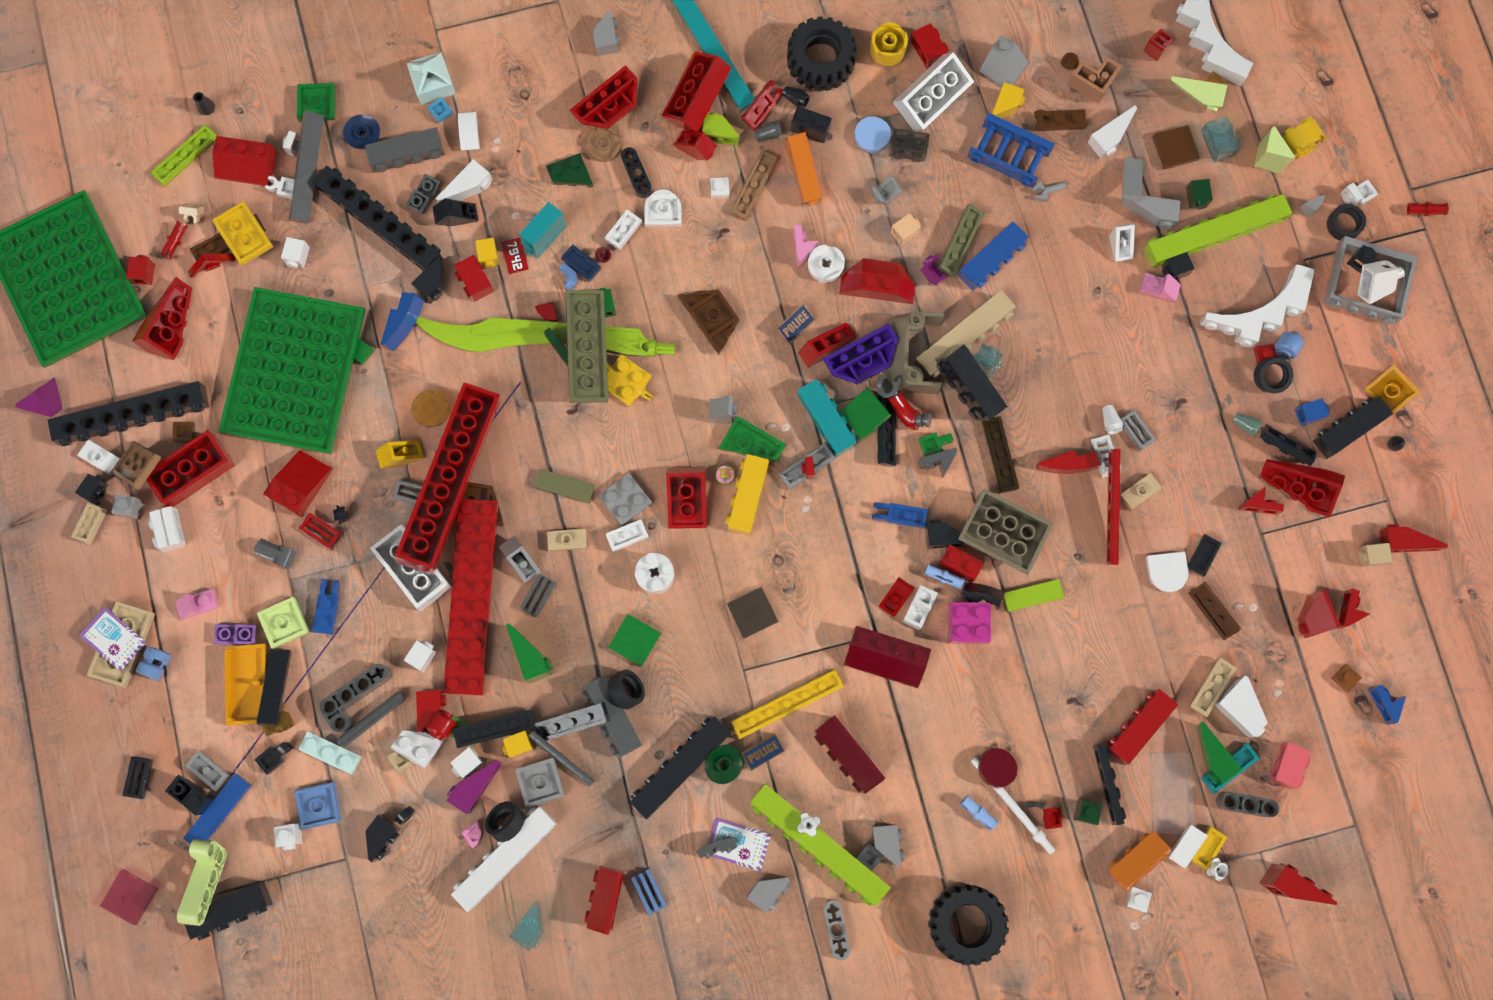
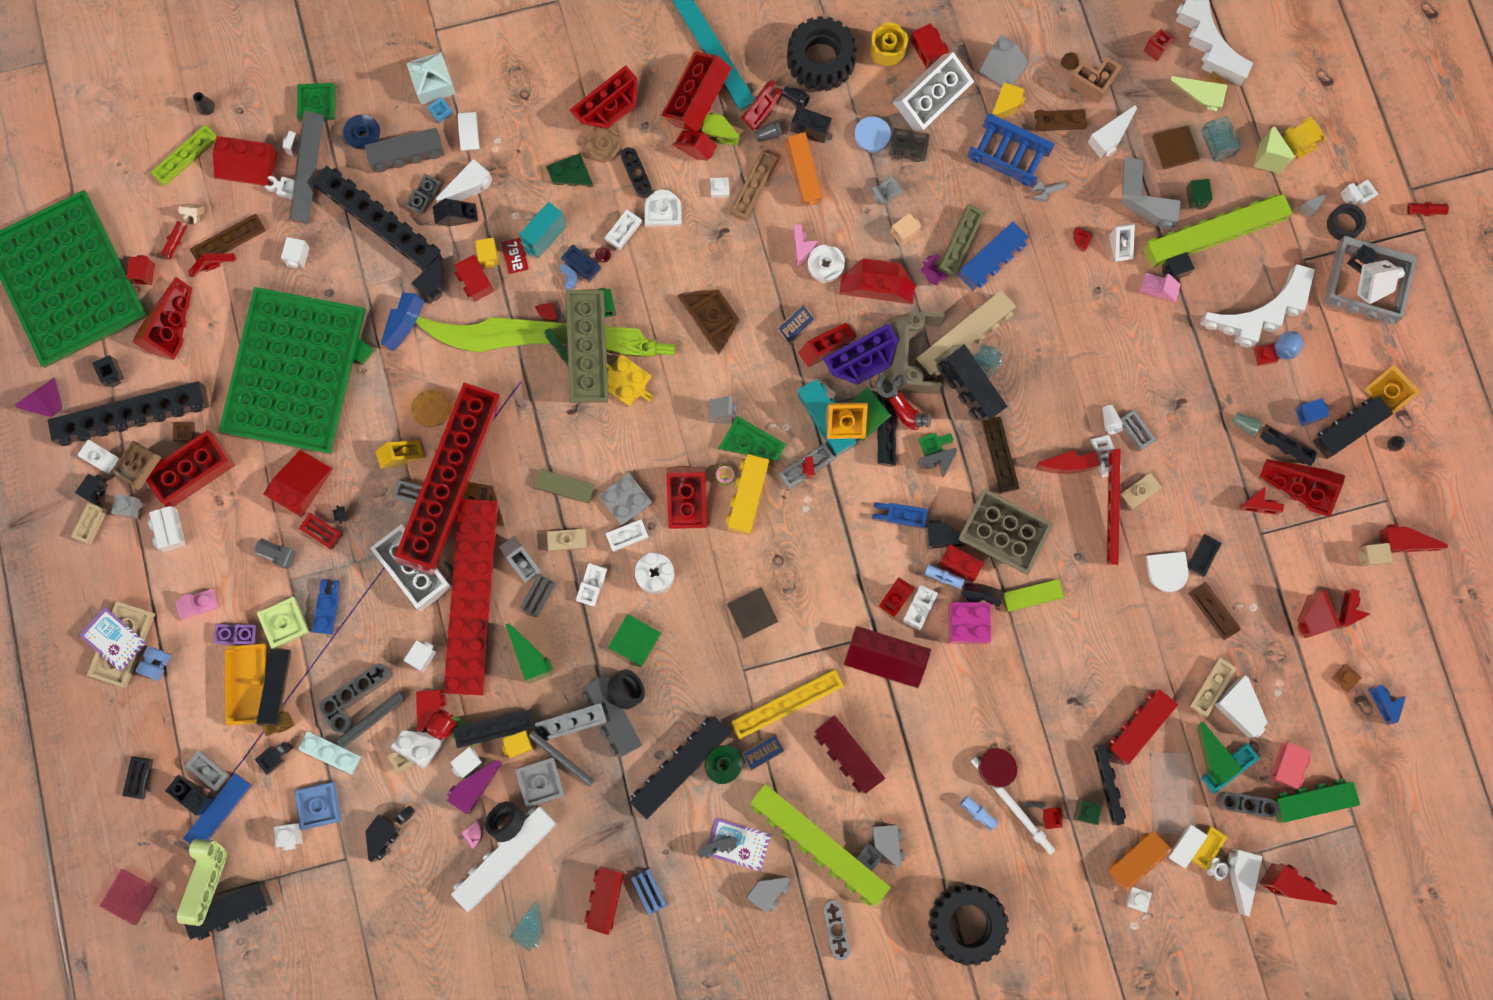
yellow tile [212,201,274,266] -> none
light grey slope [593,11,621,56] -> none
white plate [797,813,820,836] -> none
black tyre [1253,357,1294,394] -> none
none -> black brick [92,355,124,387]
none -> white slope [576,563,608,606]
none -> light orange slope [826,403,868,439]
none -> red tile [1073,227,1093,252]
none -> white slope [1227,849,1262,917]
none -> green brick [1272,778,1361,823]

